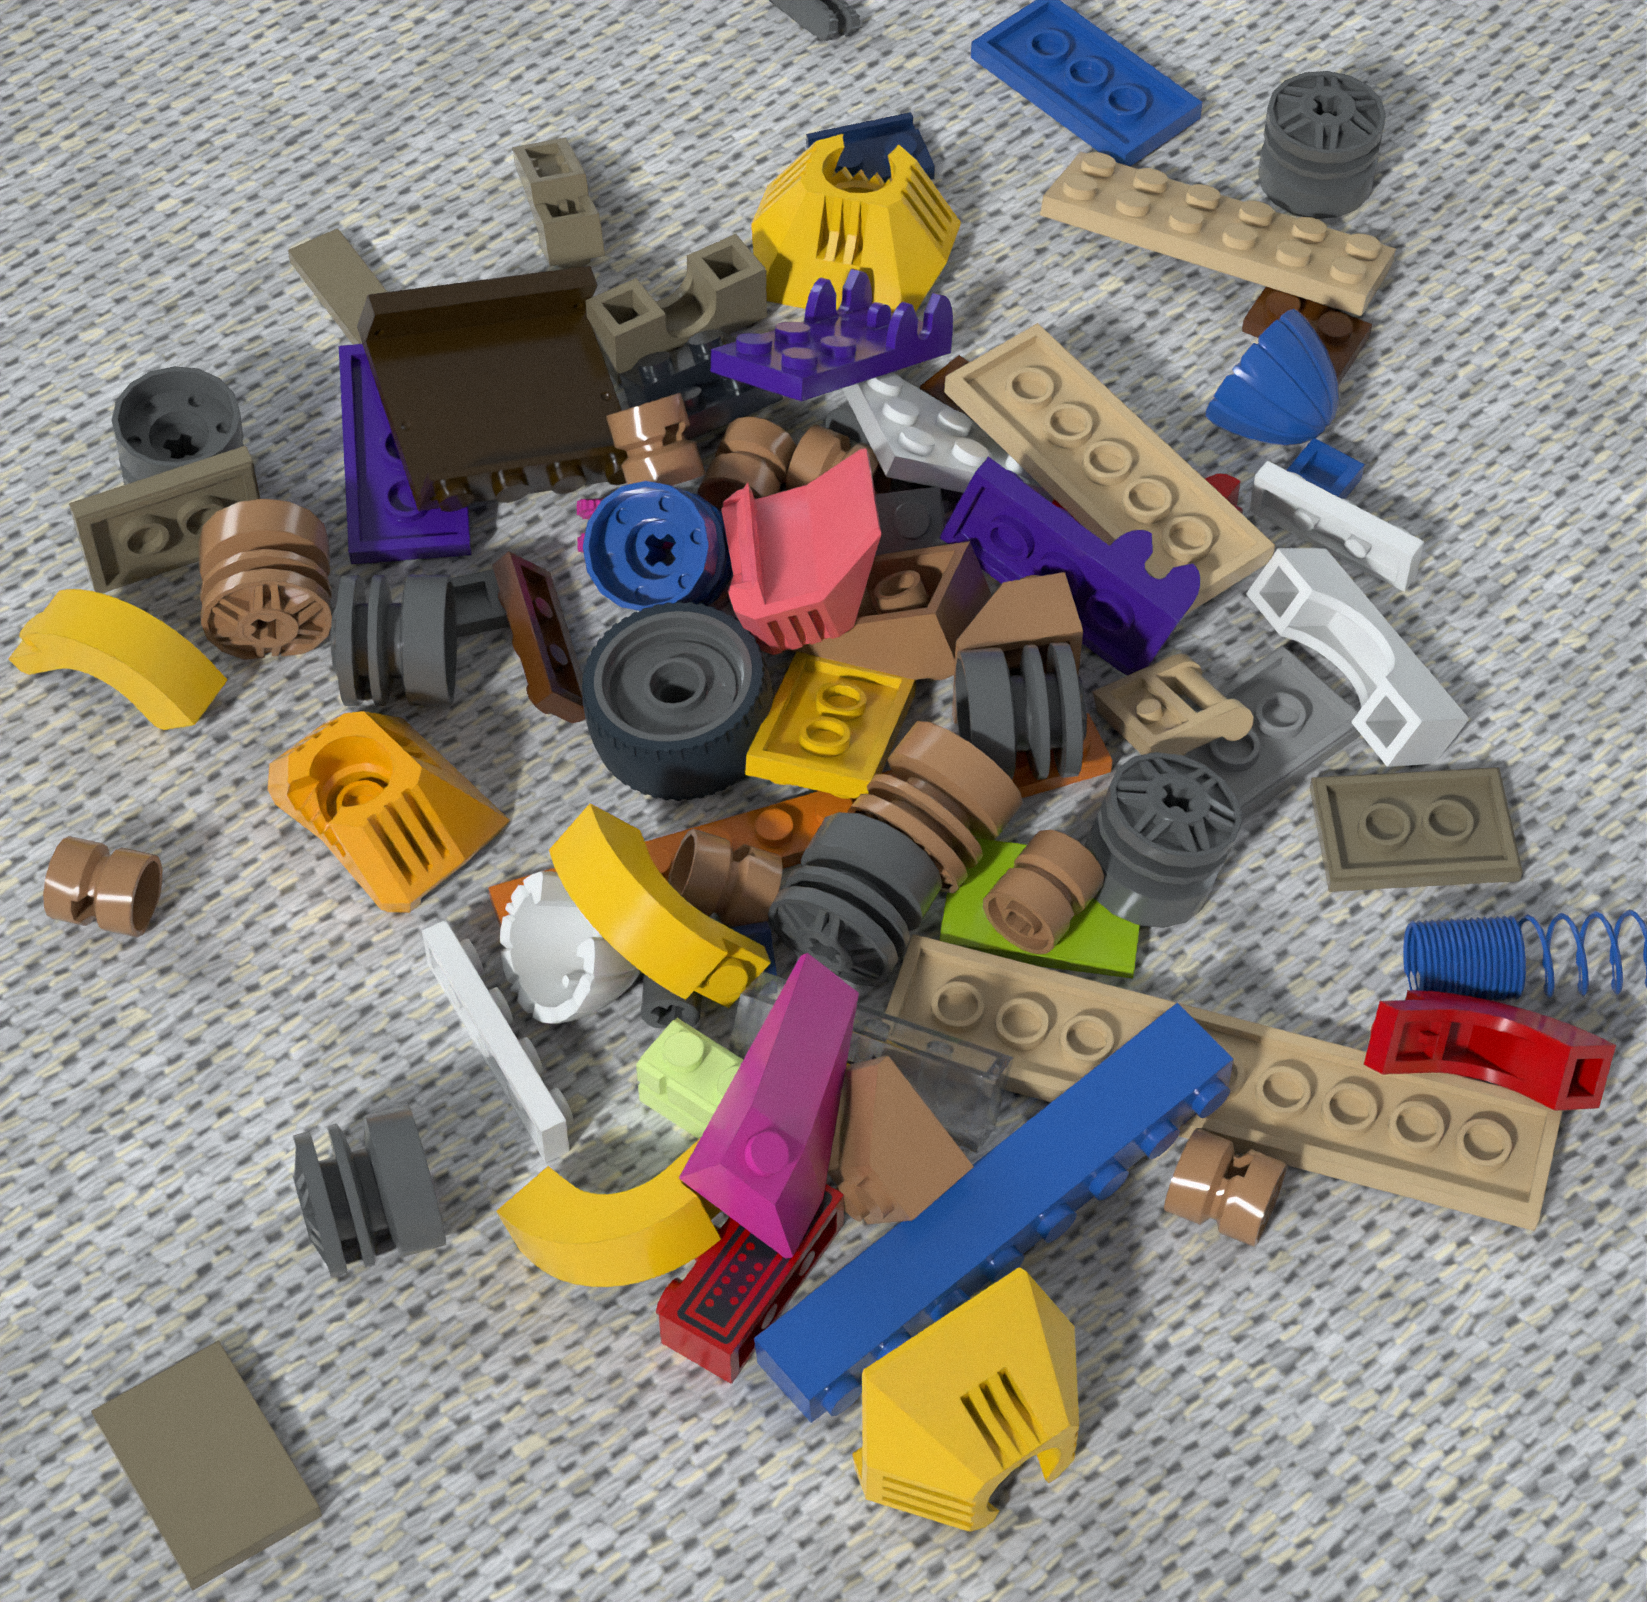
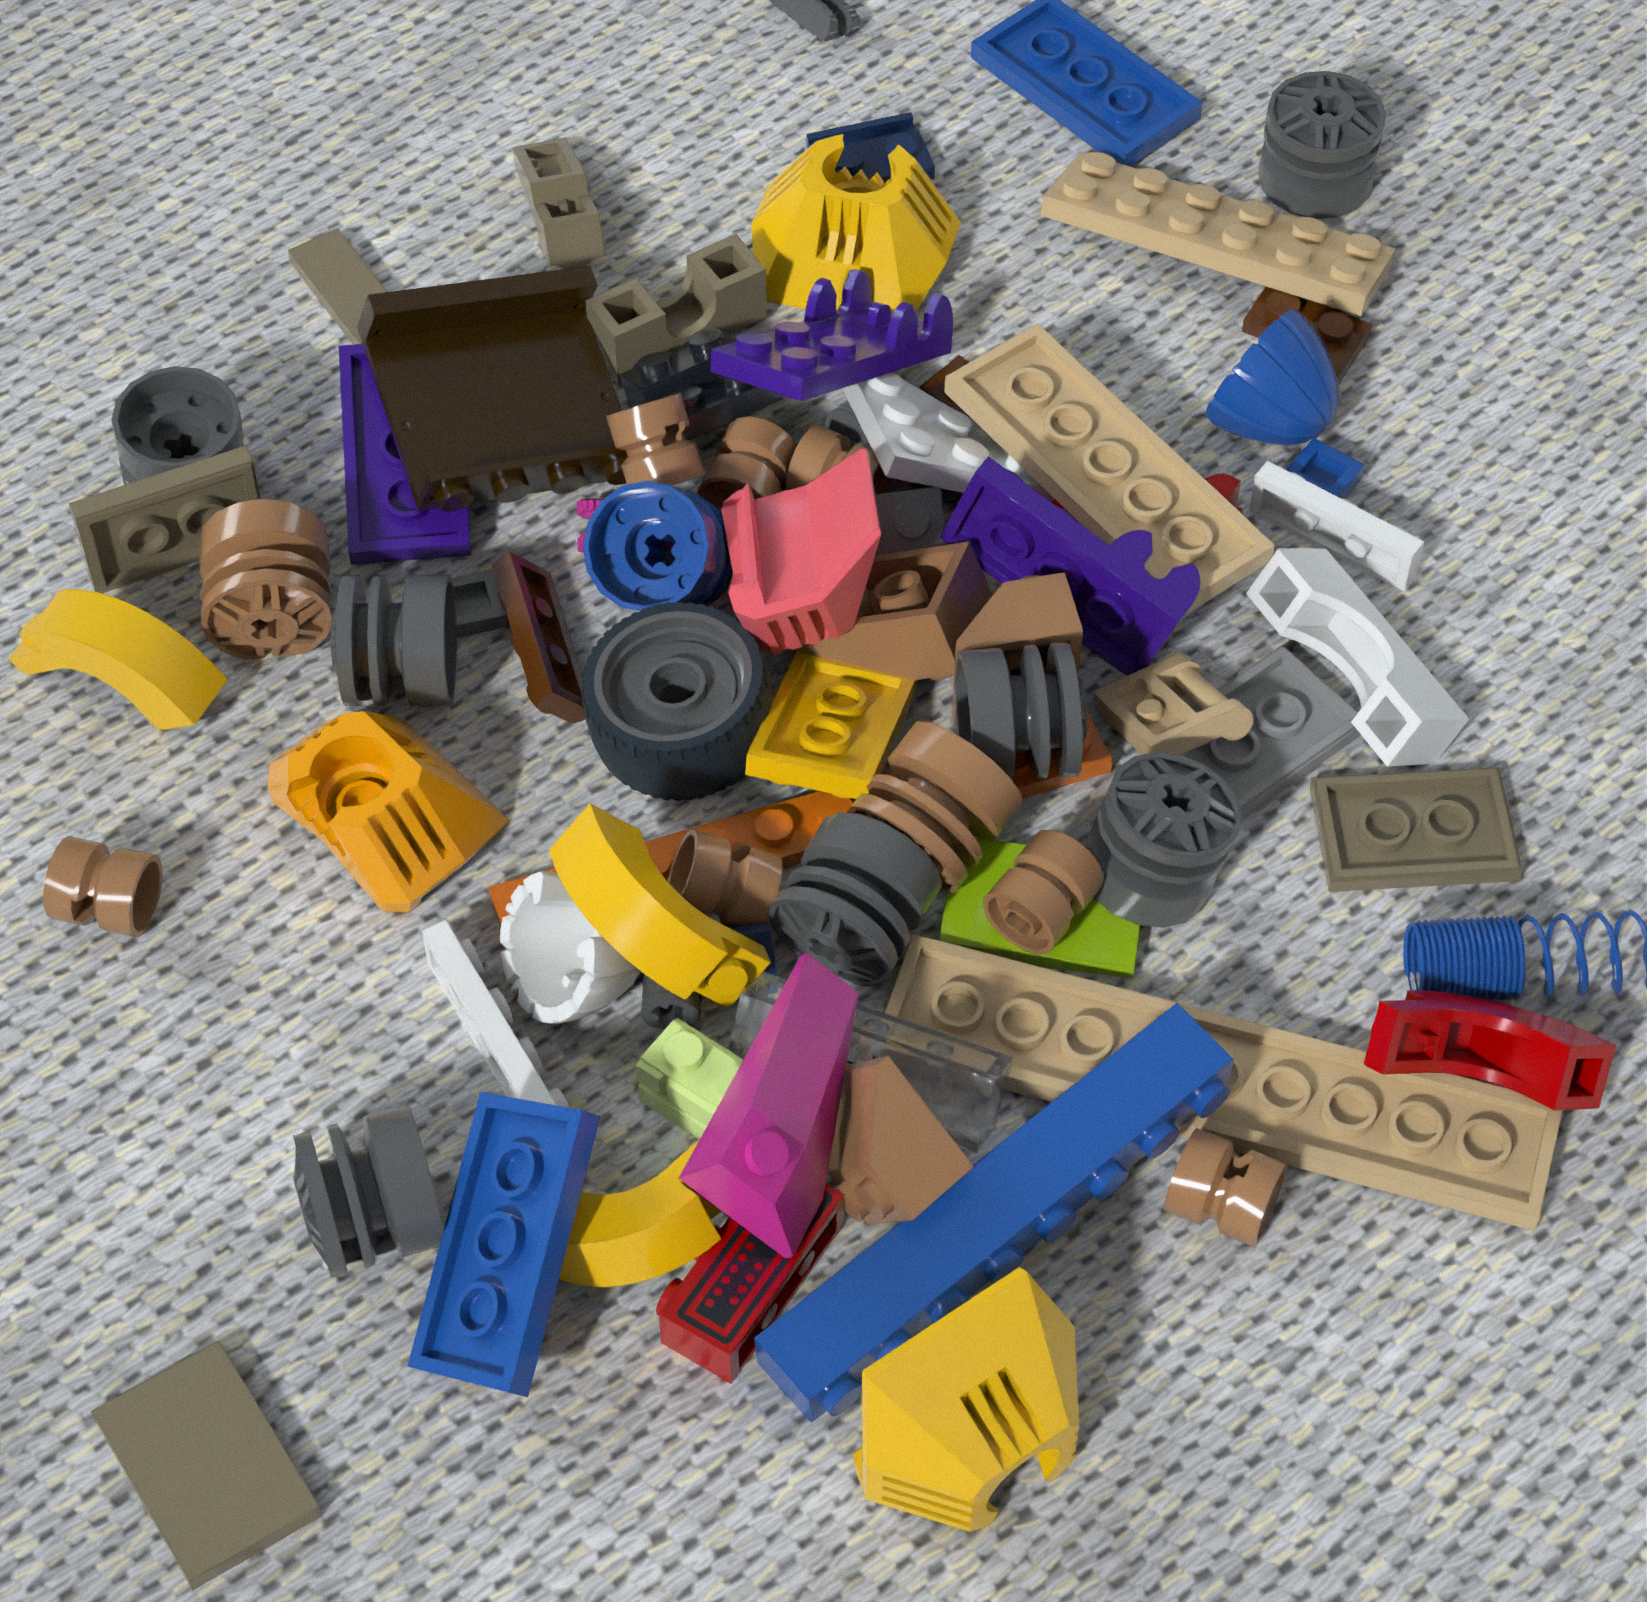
none -> blue plate [407,1092,601,1397]

